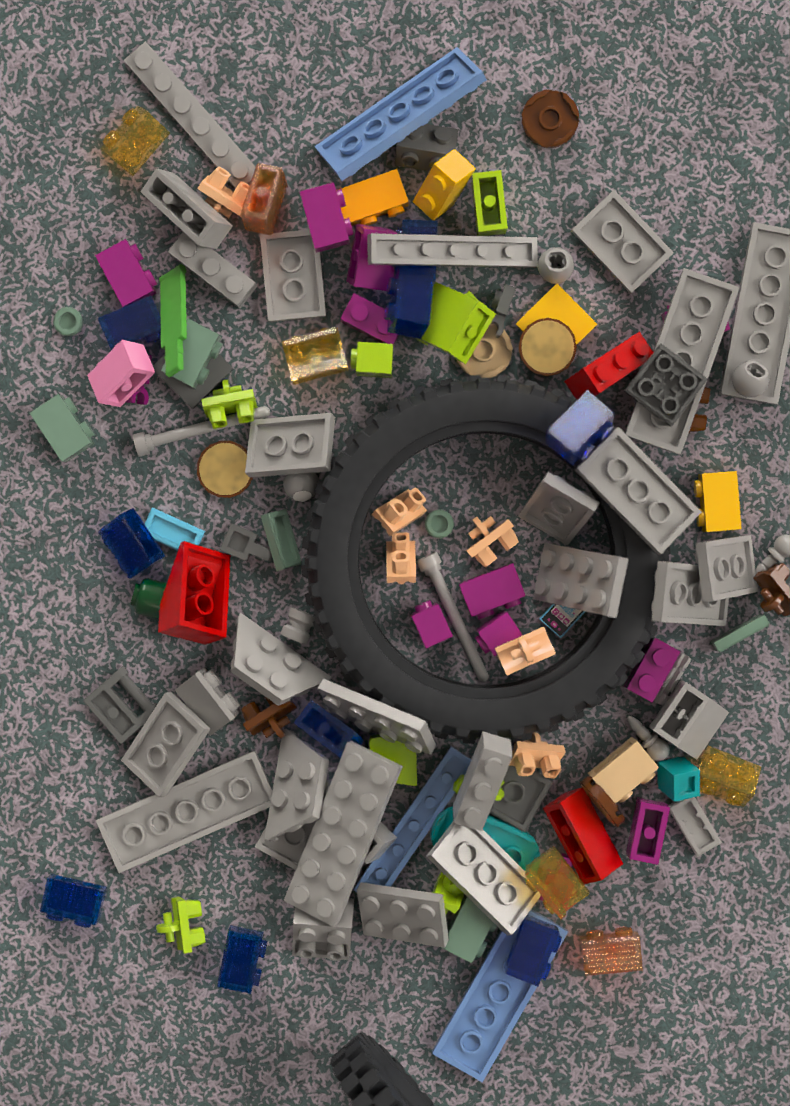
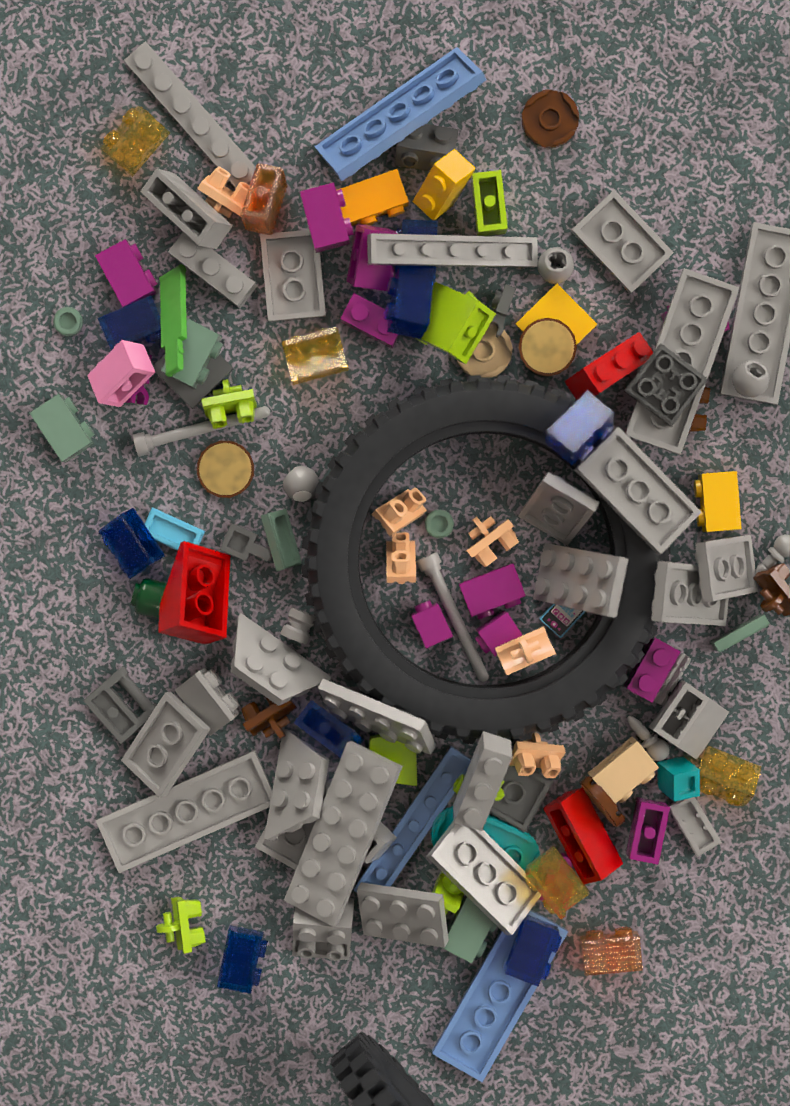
clear blue brick [40,874,107,928] -> none
light grey plate [245,413,335,477] -> none
lime brick [351,342,393,378] -> none

